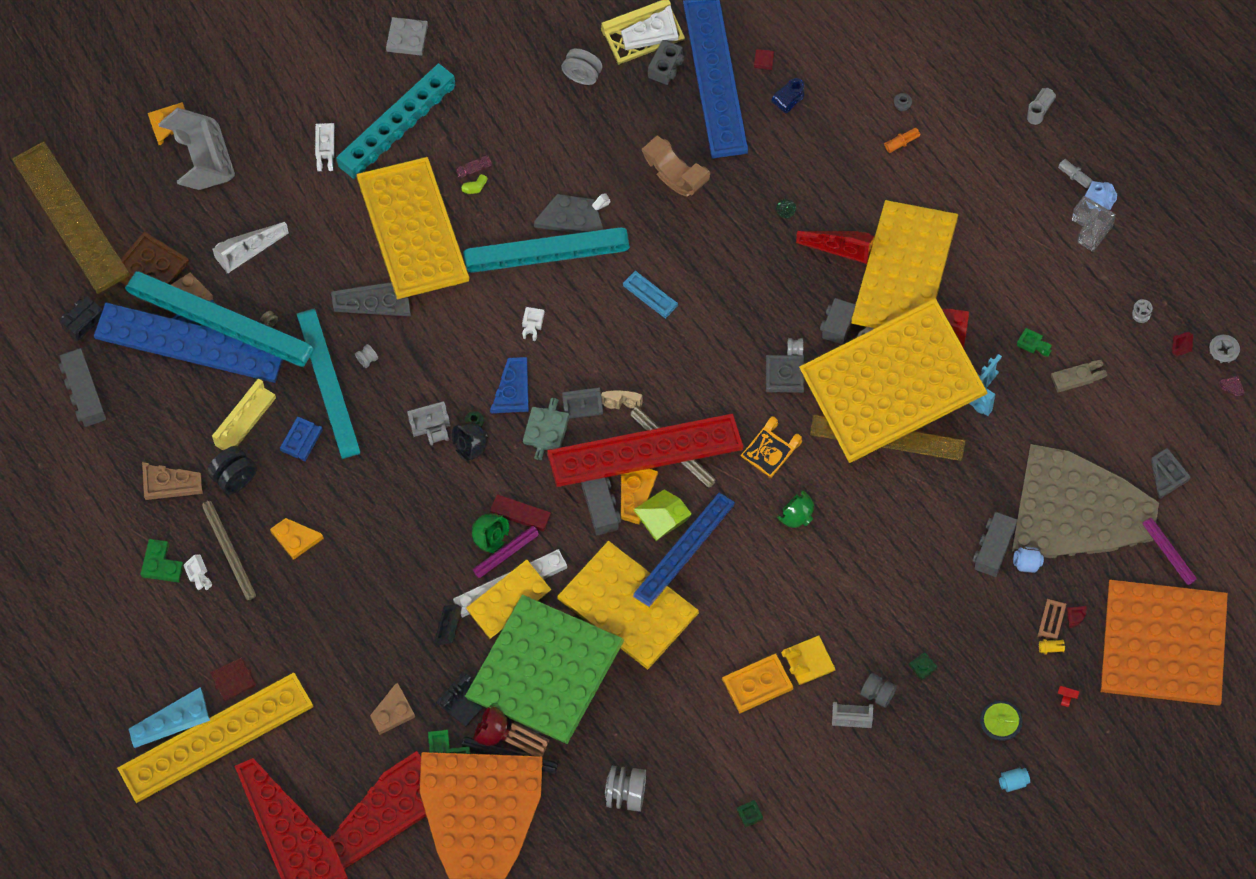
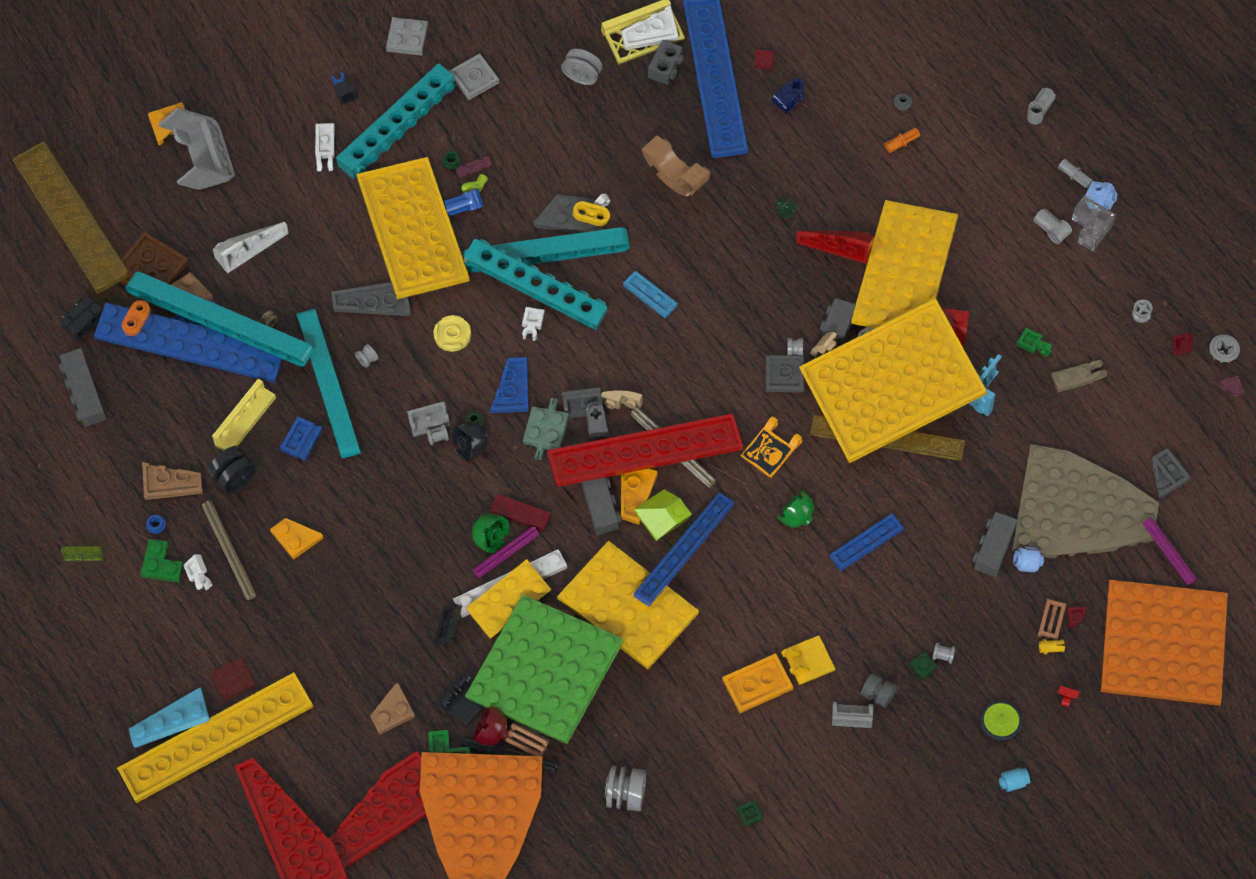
none -> clear neon green tile [61,546,104,561]
none -> orange plate [122,300,150,336]
none -> blue plate [146,515,166,534]
none -> black piece [332,72,358,105]
none -> light yellow tile [433,315,471,352]
none -> dark green plate [443,151,461,169]
none -> blue piece [444,188,484,216]
none -> light grey plate [449,54,499,100]
none -> teal brick [464,239,607,331]
none -> yellow plate [572,201,610,226]
none -> dark grey piece [586,401,609,440]
none -> tan slope [810,332,837,358]
none -> blue tile [830,513,904,571]
none -> light grey bush [932,643,955,664]
none -> light grey piece [1034,208,1072,244]

